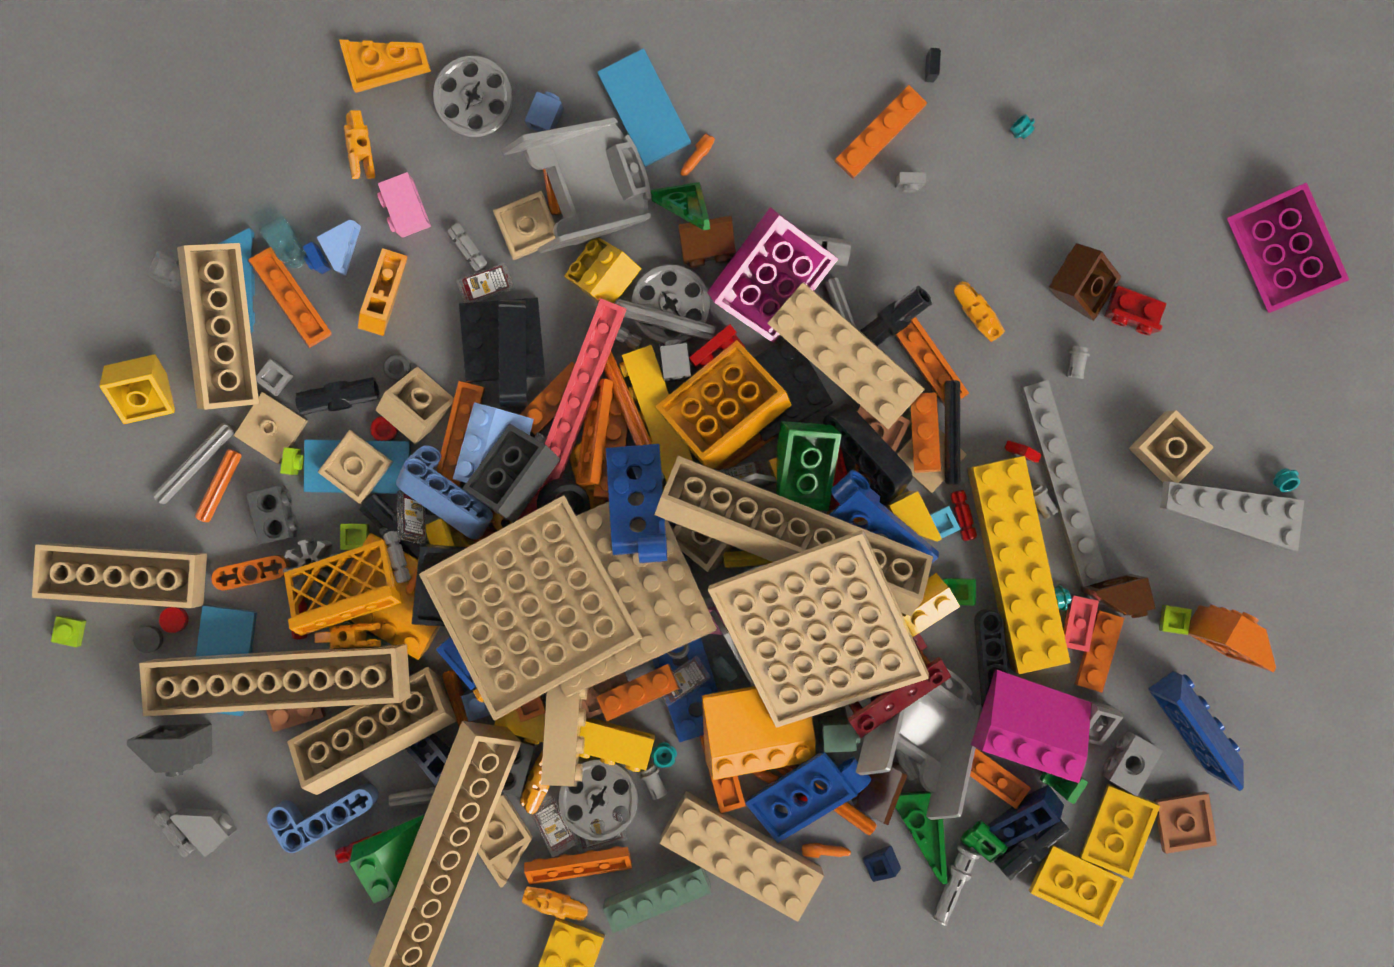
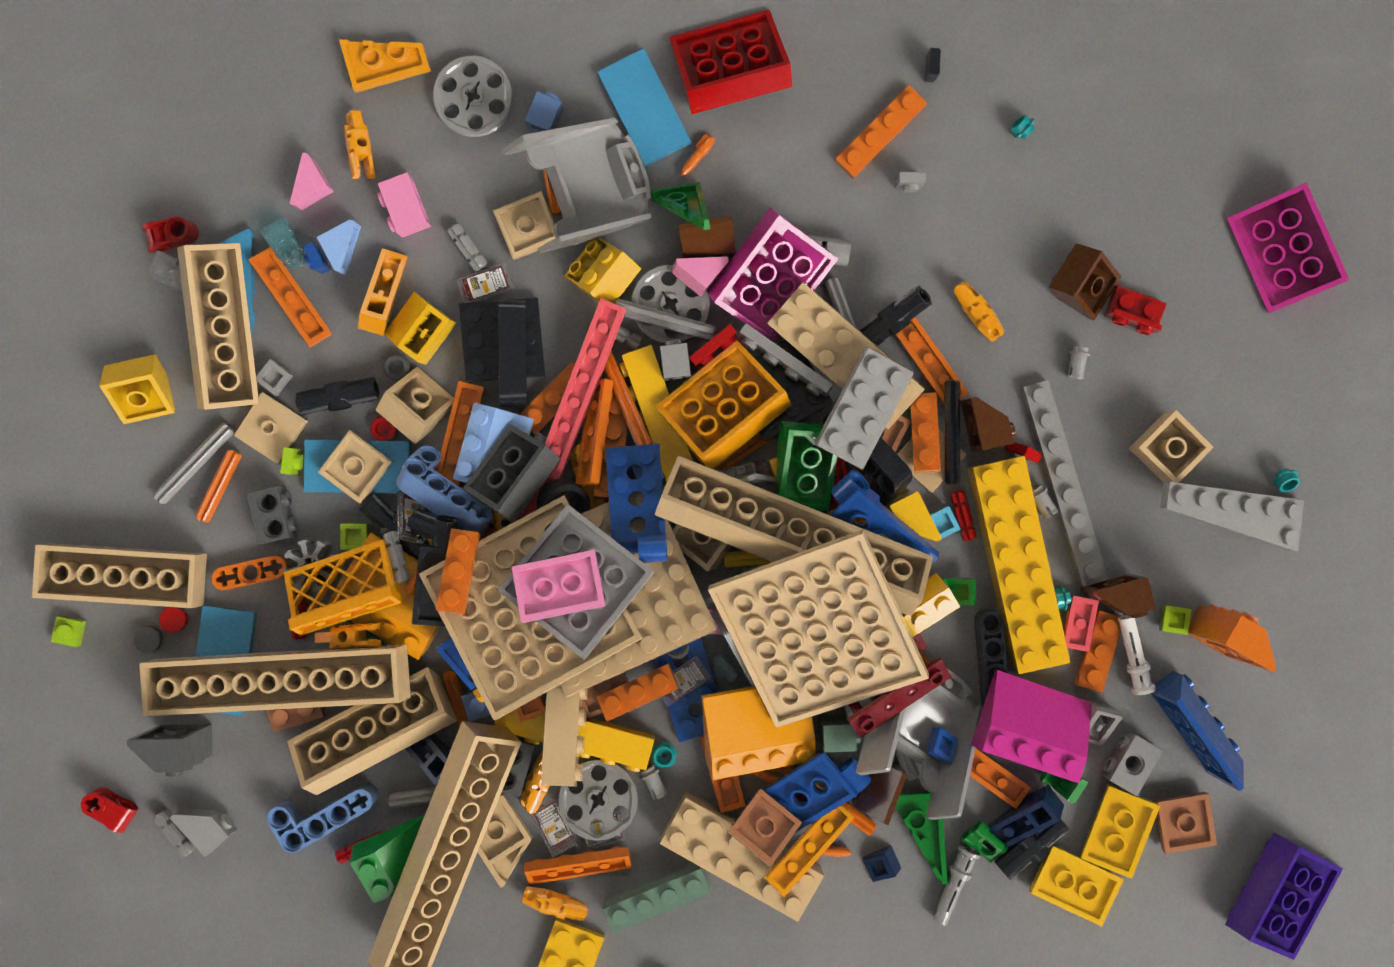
none -> red piece [80,787,139,833]
none -> red piece [141,216,199,253]
none -> bright pink slope [289,153,334,210]
none -> yellow slope [385,291,457,365]
none -> black piece [407,509,460,549]
none -> orange plate [435,528,480,615]
none -> light grey plate [497,504,654,660]
none -> bright pink plate [512,550,606,623]
none -> red slope [669,9,792,114]
none -> bright pink slope [672,257,729,297]
none -> nougat plate [727,789,802,867]
none -> light grey plate [740,323,833,398]
none -> light orange tile [763,805,855,897]
none -> light grey plate [814,347,913,470]
none -> blue plate [926,728,959,764]
none -> reddish brown slope [960,397,1016,452]
none -> white pin [1118,615,1156,695]
none -> dark purple slope [1225,833,1343,960]

